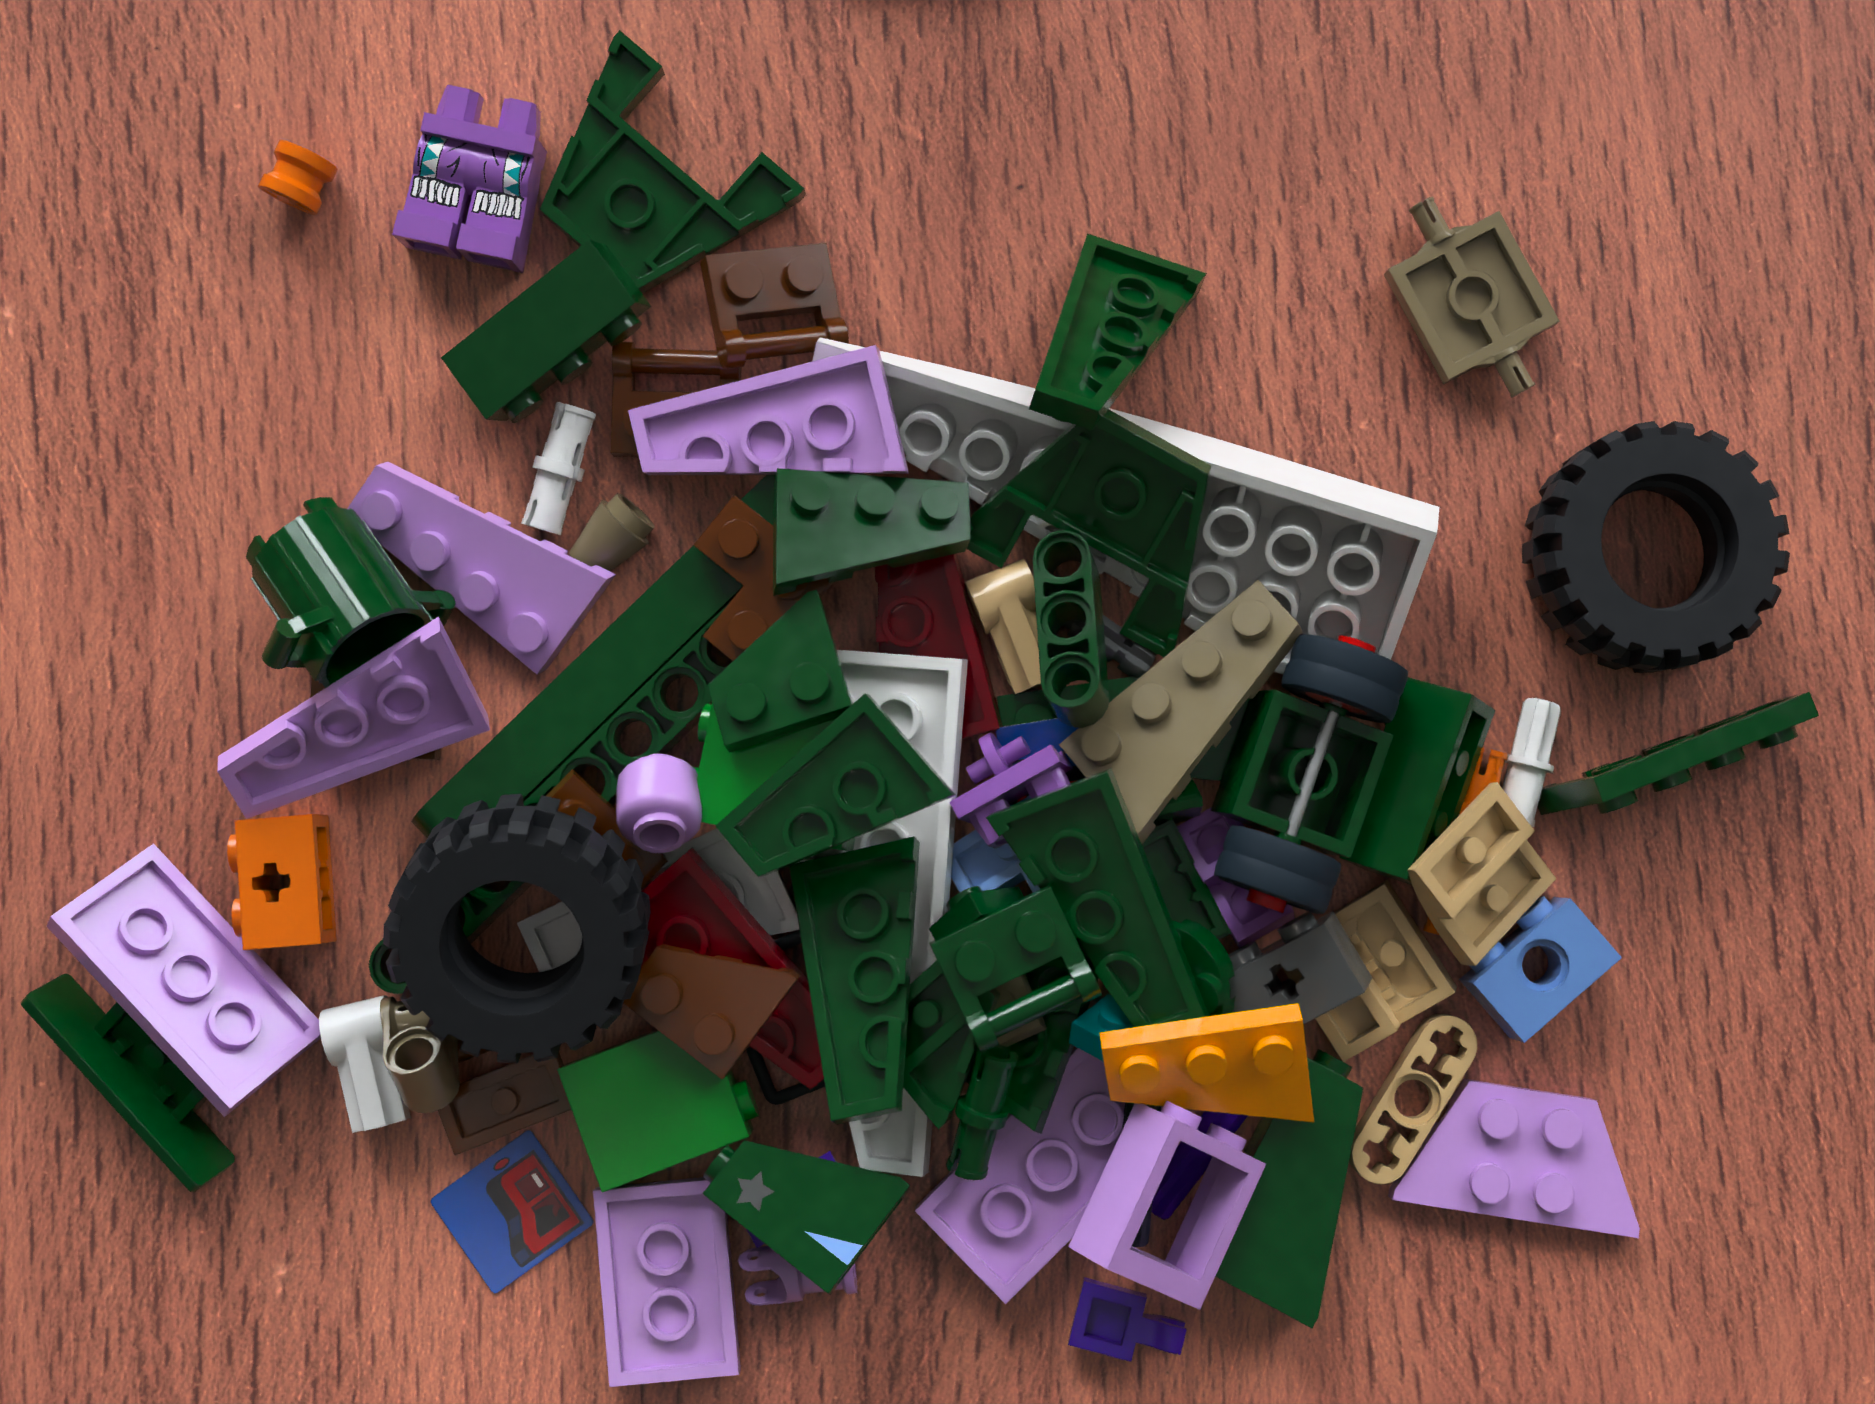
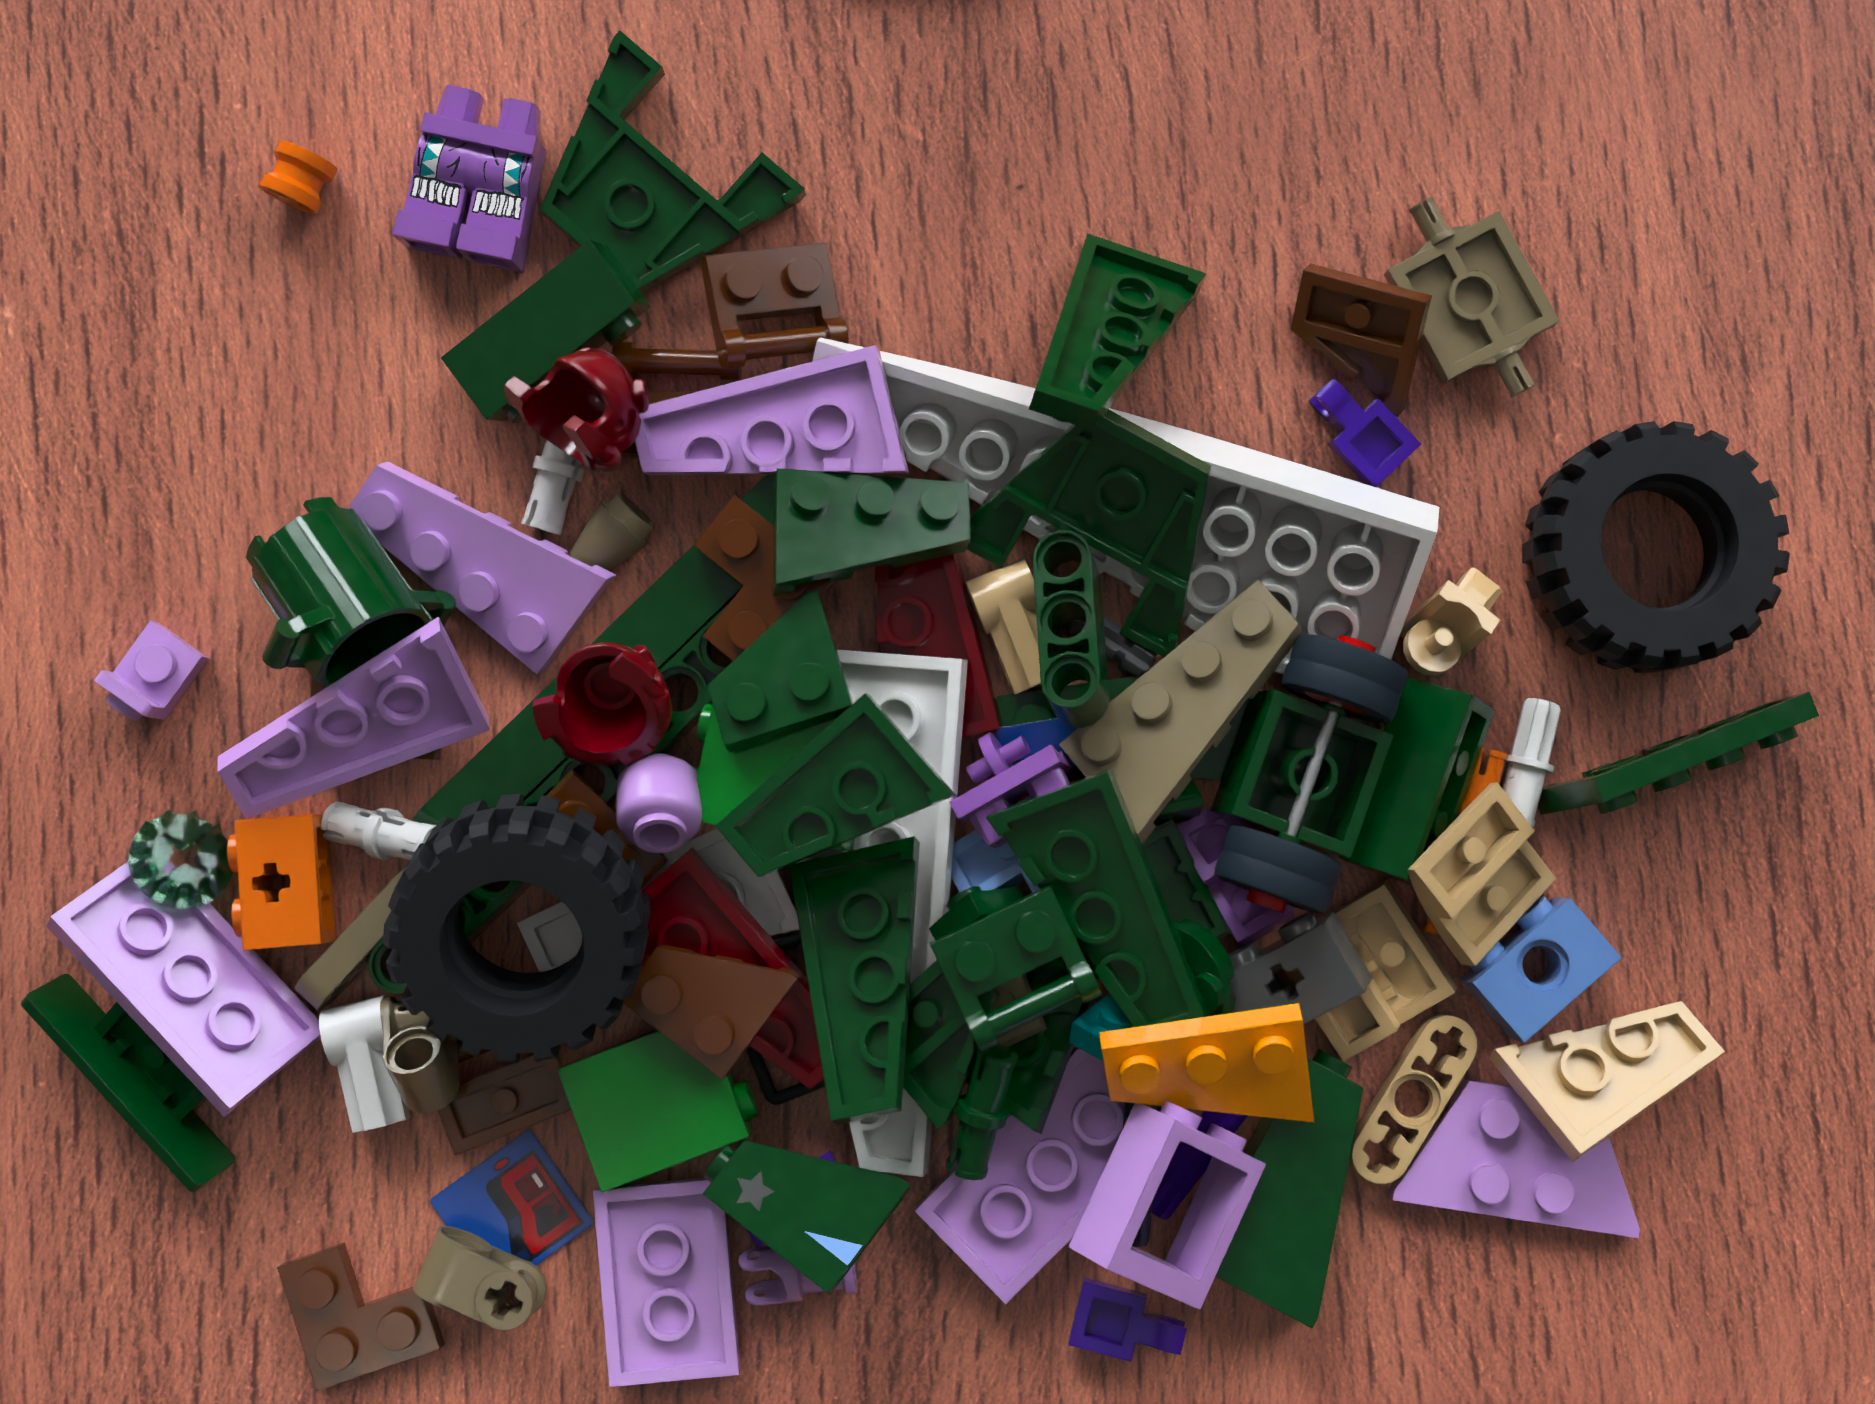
none -> lavender bracket [94,620,209,722]
none -> clear green gear [128,810,233,909]
none -> reddish brown plate [277,1242,445,1391]
none -> dark tan beam [295,864,408,1011]
none -> white pin [321,801,437,860]
none -> dark tan piece [413,1226,547,1331]
none -> dark red helmet [504,347,649,472]
none -> dark red helmet [532,642,672,766]
none -> reddish brown wing [1290,263,1432,417]
none -> dark purple plate [1308,379,1421,487]
none -> tan hips [1400,567,1502,676]
none -> tan wing [1489,1001,1725,1162]

